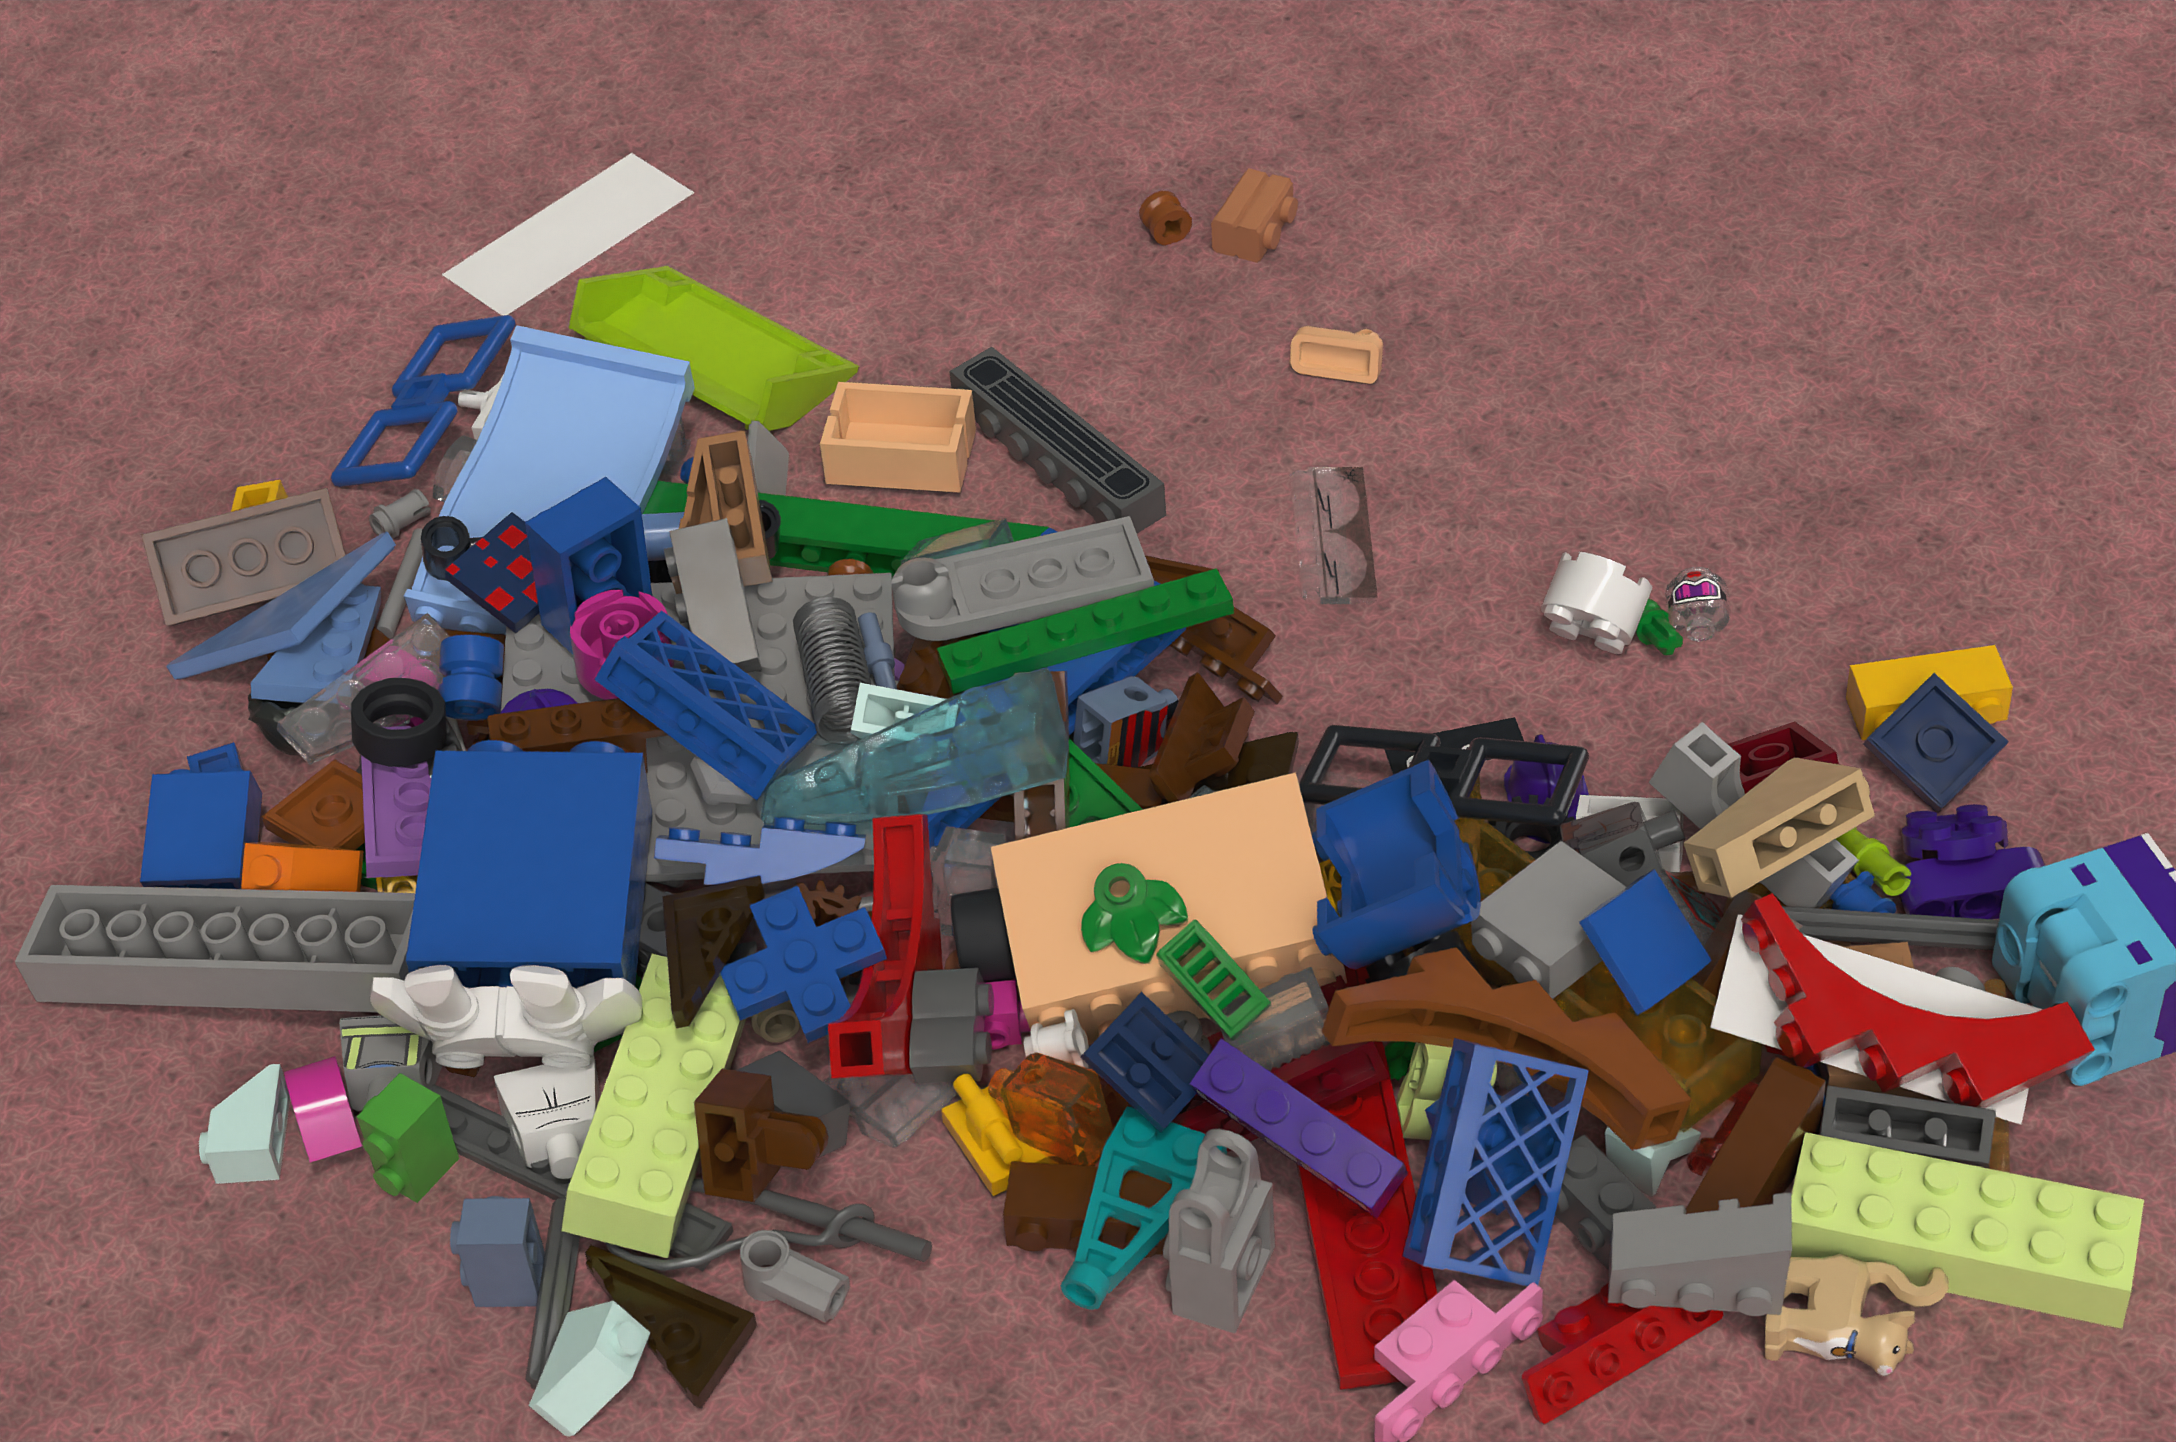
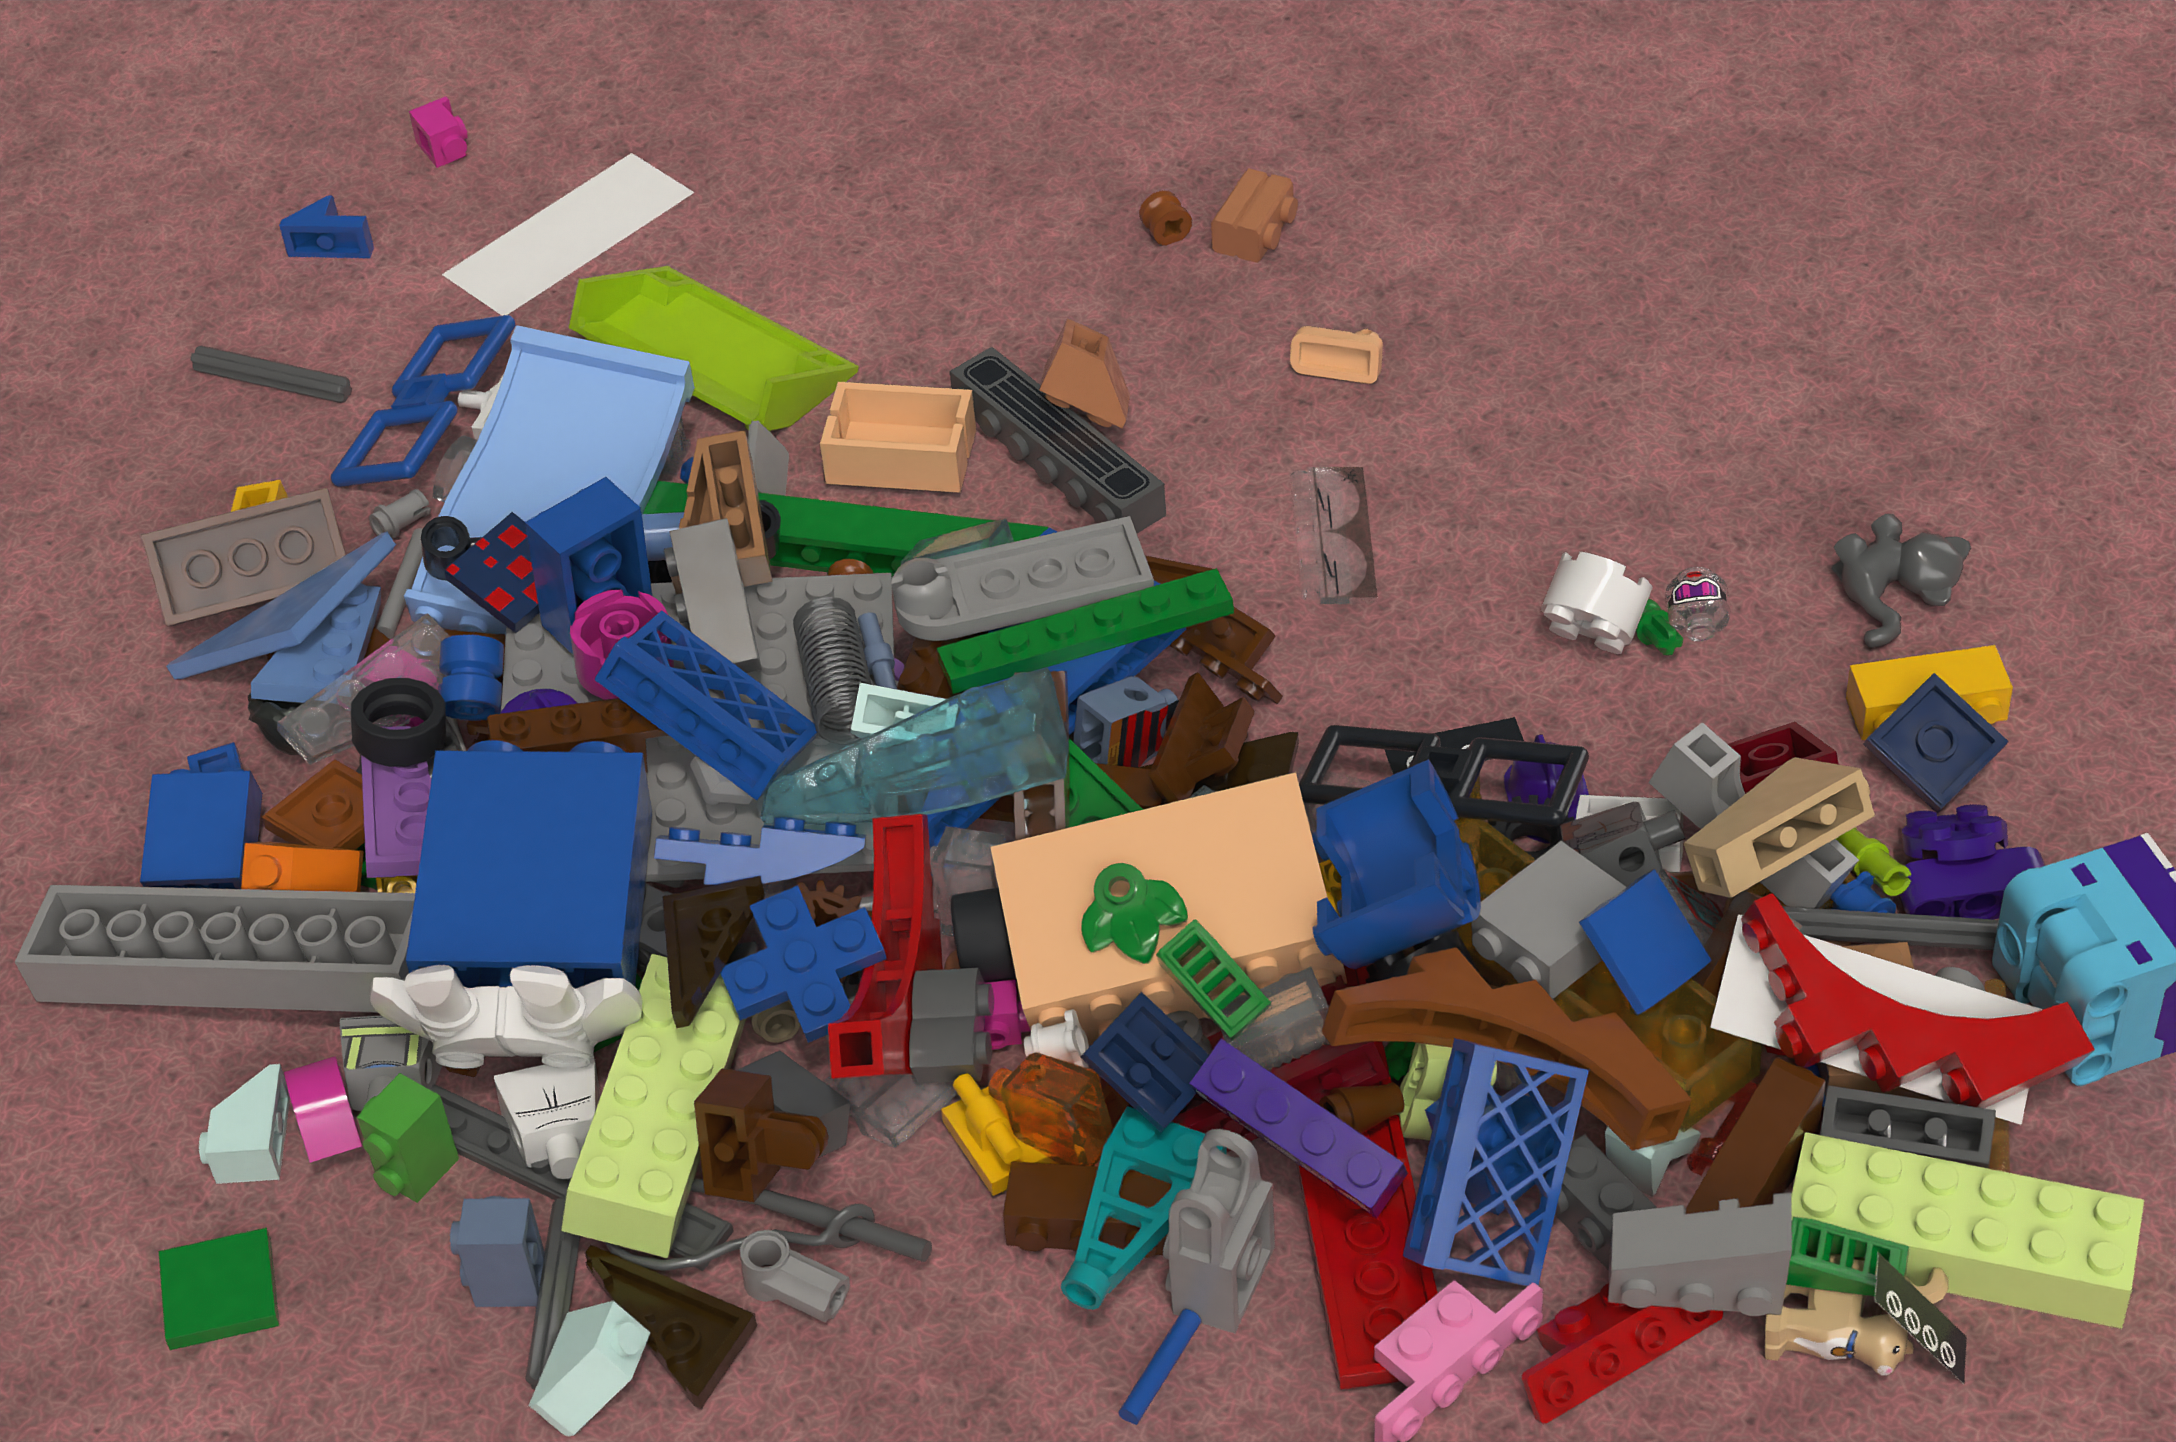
none -> green tile [159,1228,280,1350]
none -> dark grey axle [190,346,352,403]
none -> blue slope [279,195,374,259]
none -> dark pink brick [409,96,468,168]
none -> nougat slope [1039,318,1130,428]
none -> blue piece [1119,1309,1201,1425]
none -> reddish brown cone [1319,1082,1405,1134]
none -> green slope [1786,1216,1909,1297]
none -> dark grey animal [1831,514,1971,648]
none -> black sticker [1875,1253,1967,1384]

